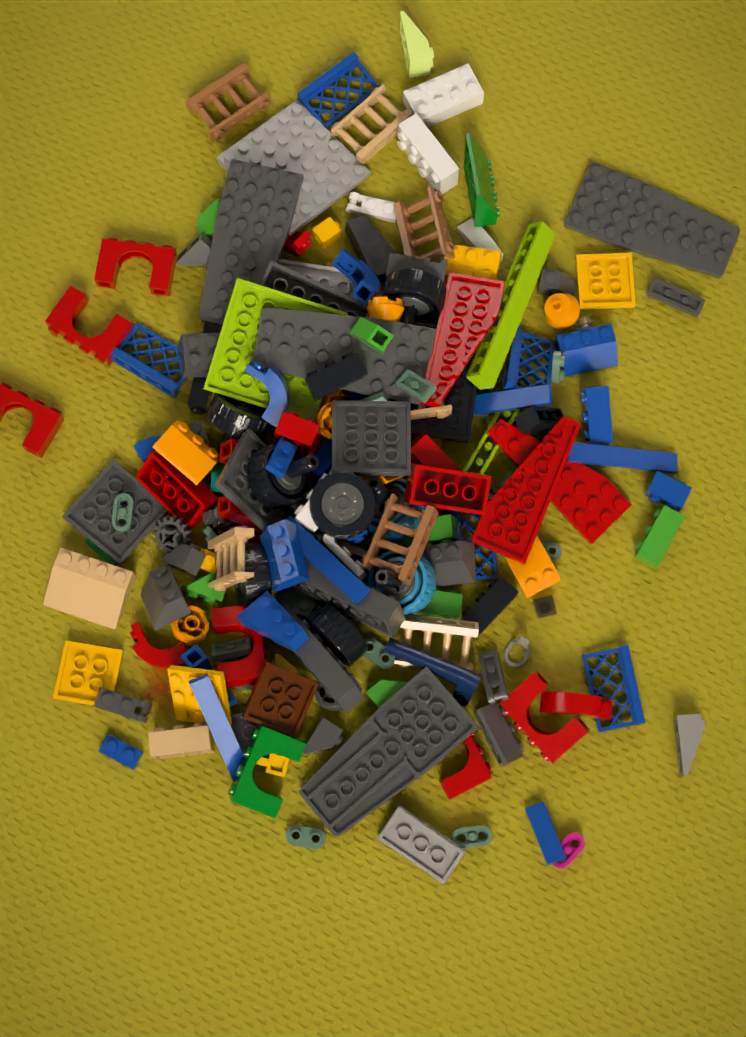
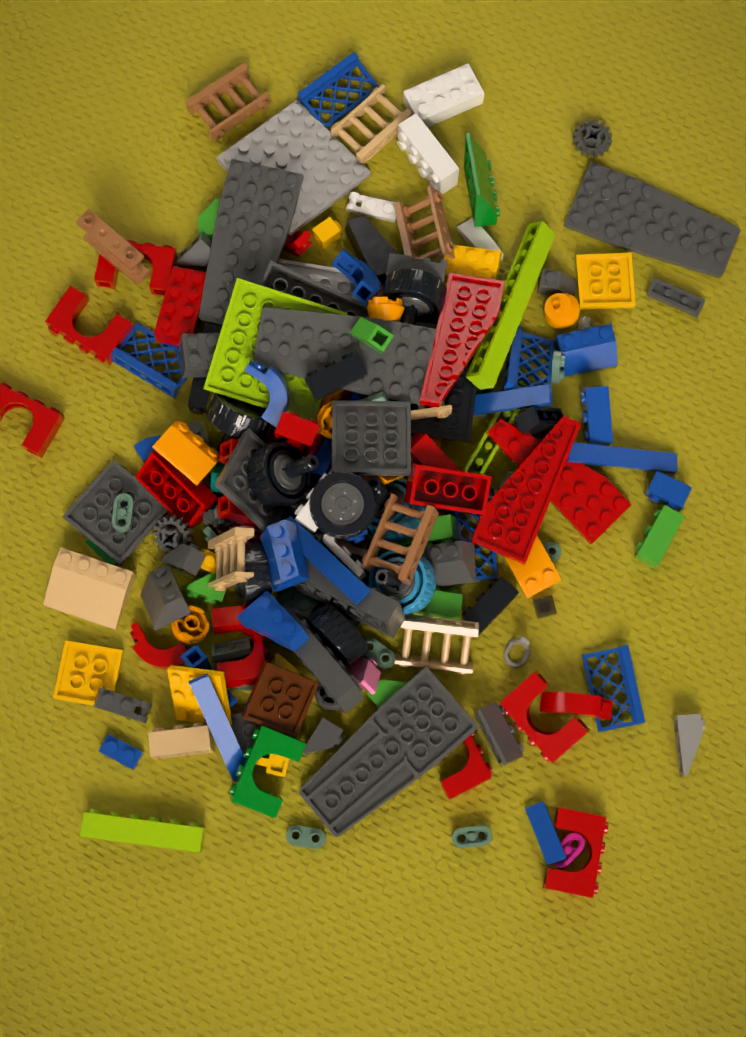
clear orange tile [142,683,171,699] -> none
blue plate [265,437,298,479] -> none
light grey tile [377,805,466,884] -> none
dark blue axle [384,637,482,706] -> none
sand green plate [395,369,437,404] -> none
yellowish green slope [399,11,434,78] -> none
dark grey plate [478,650,509,704] -> none
none -> medium nougat fence [76,209,150,286]
none -> lime brick [80,809,205,853]
none -> red brick [154,266,206,346]
none -> bright pink slope [347,656,381,695]
none -> red arch [543,807,609,898]
none -> dark grey gear [572,119,612,159]

